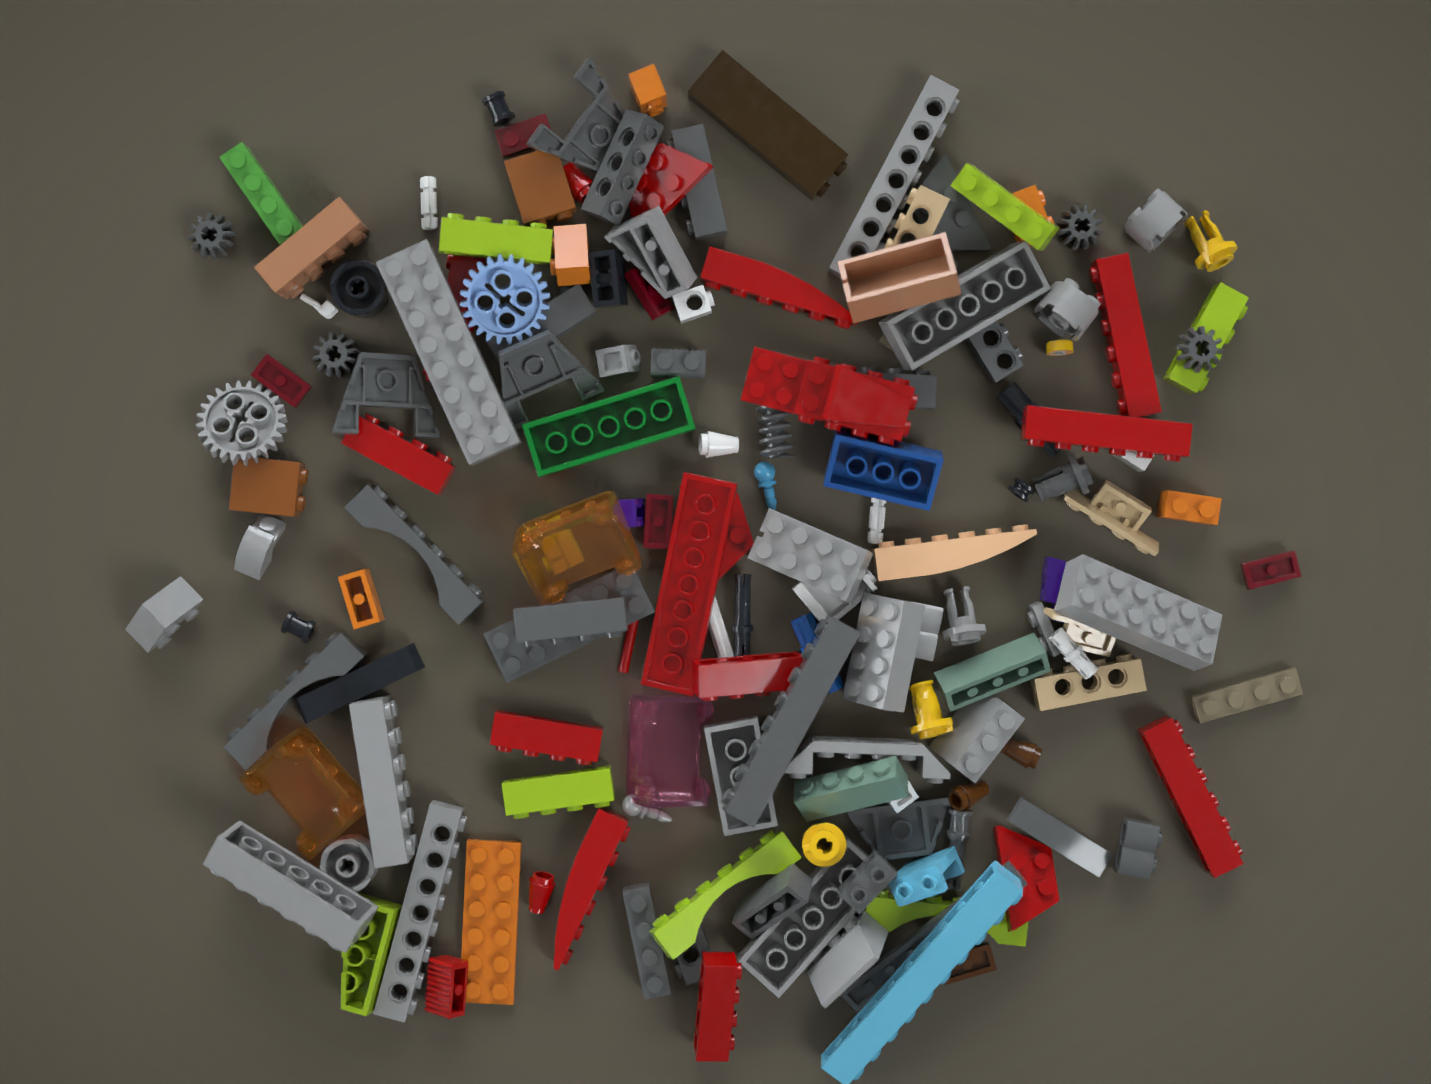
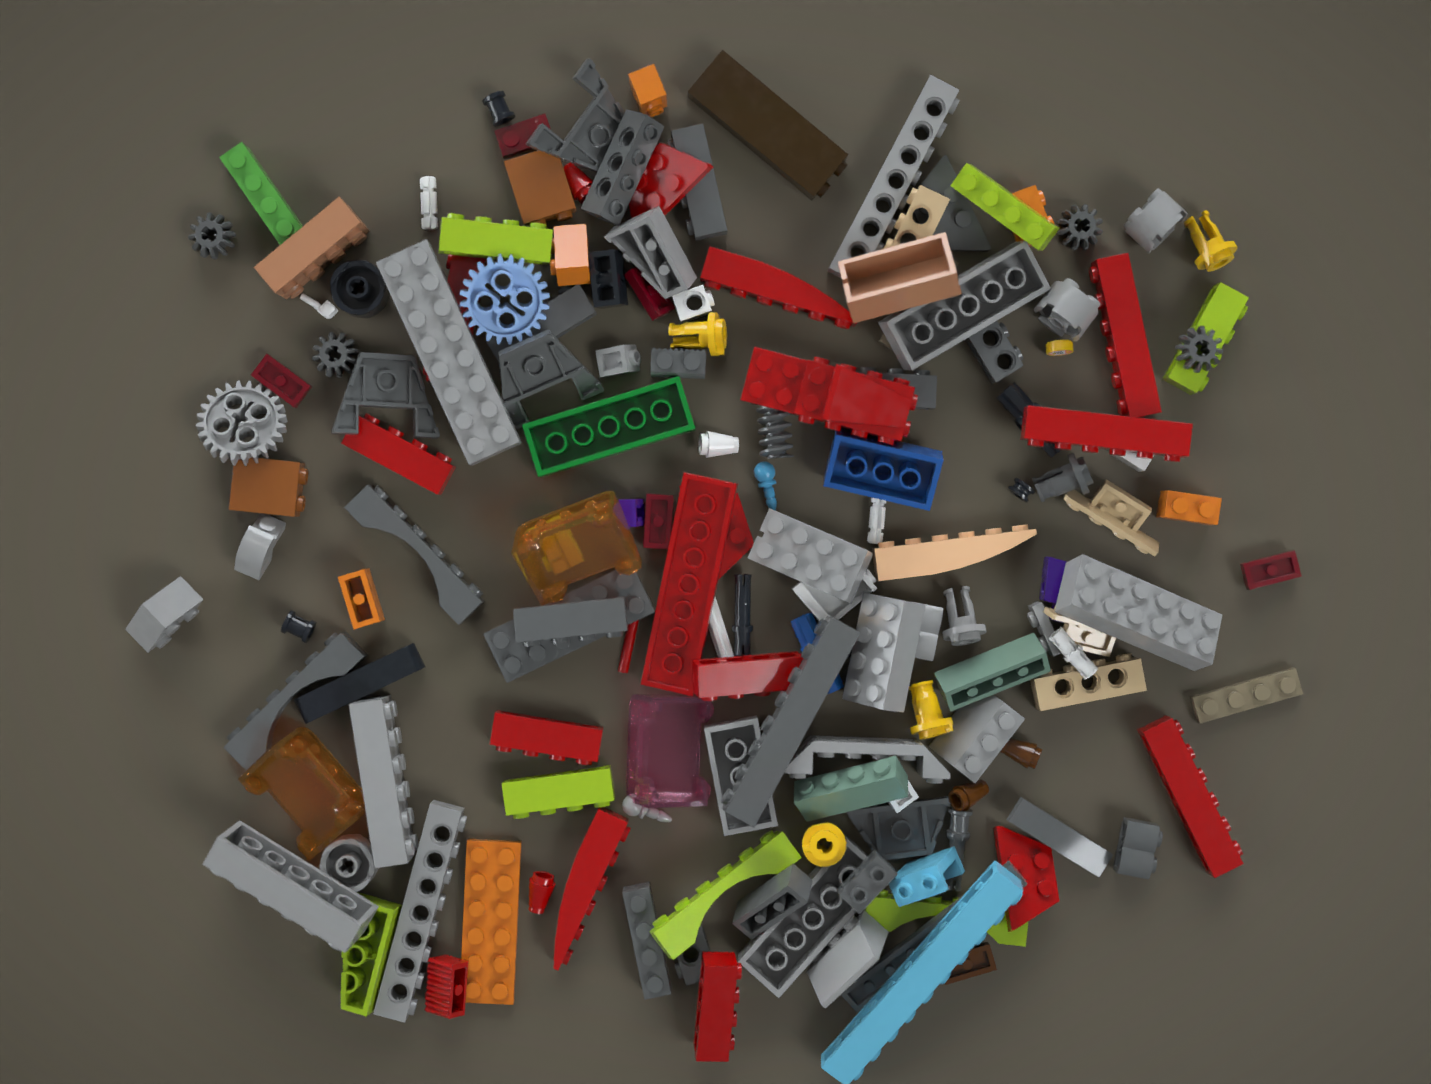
none -> yellow piece [668,312,727,356]

